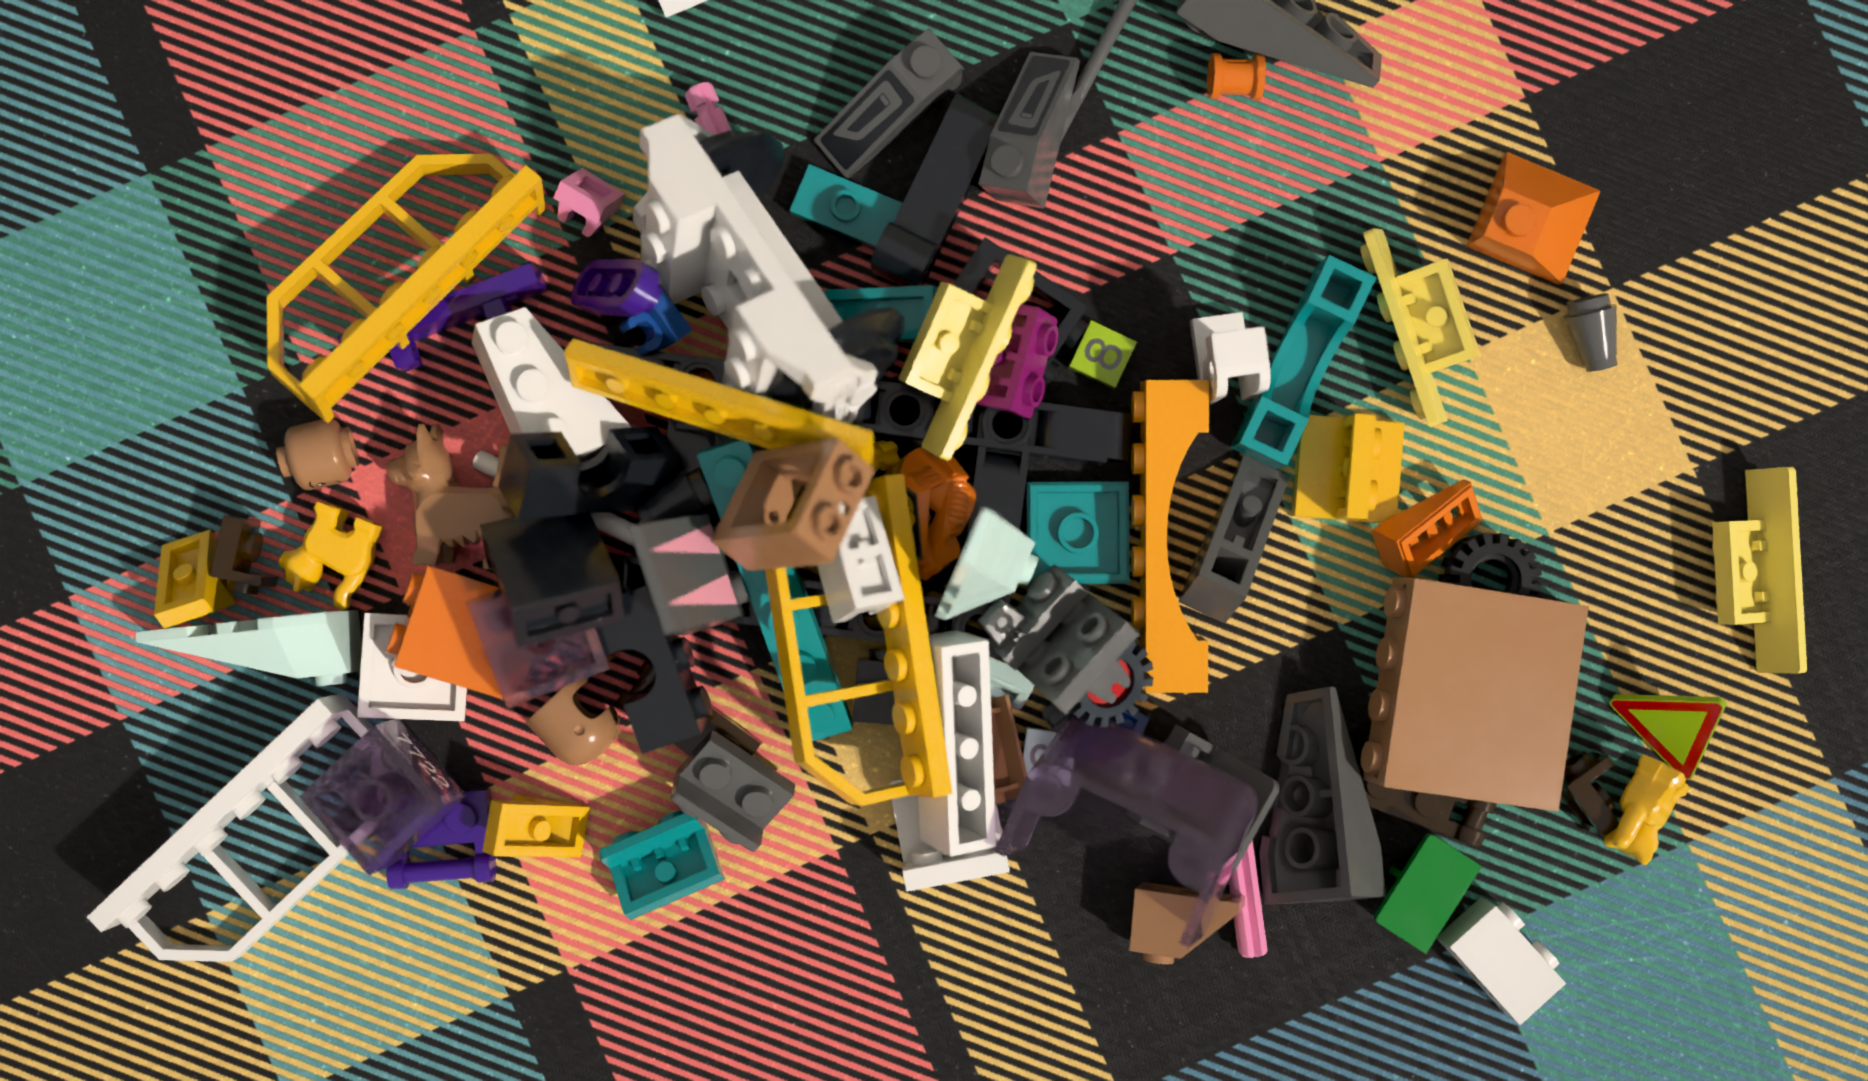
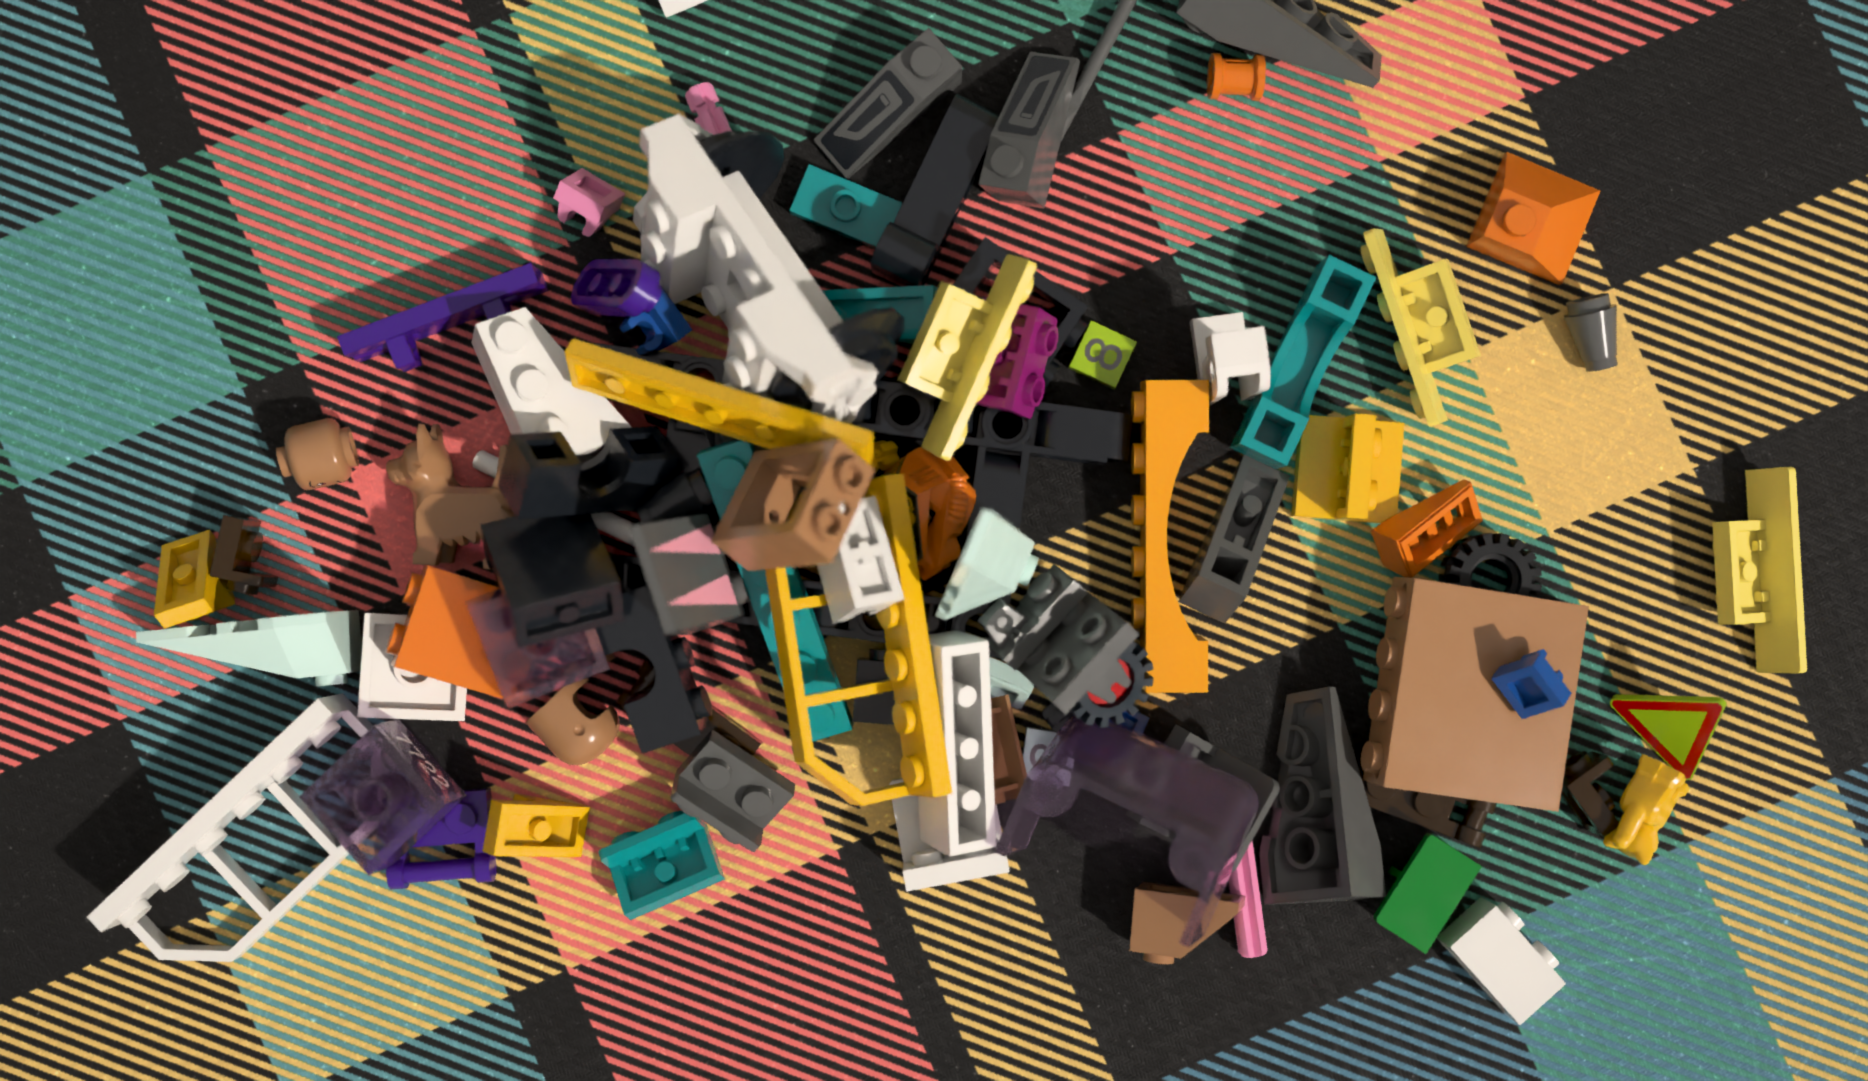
yellow plate [267,153,546,423] -> none
yellow animal [278,501,384,610] -> none
teal tile [1026,482,1130,584] -> none
none -> blue tile [1491,649,1572,719]

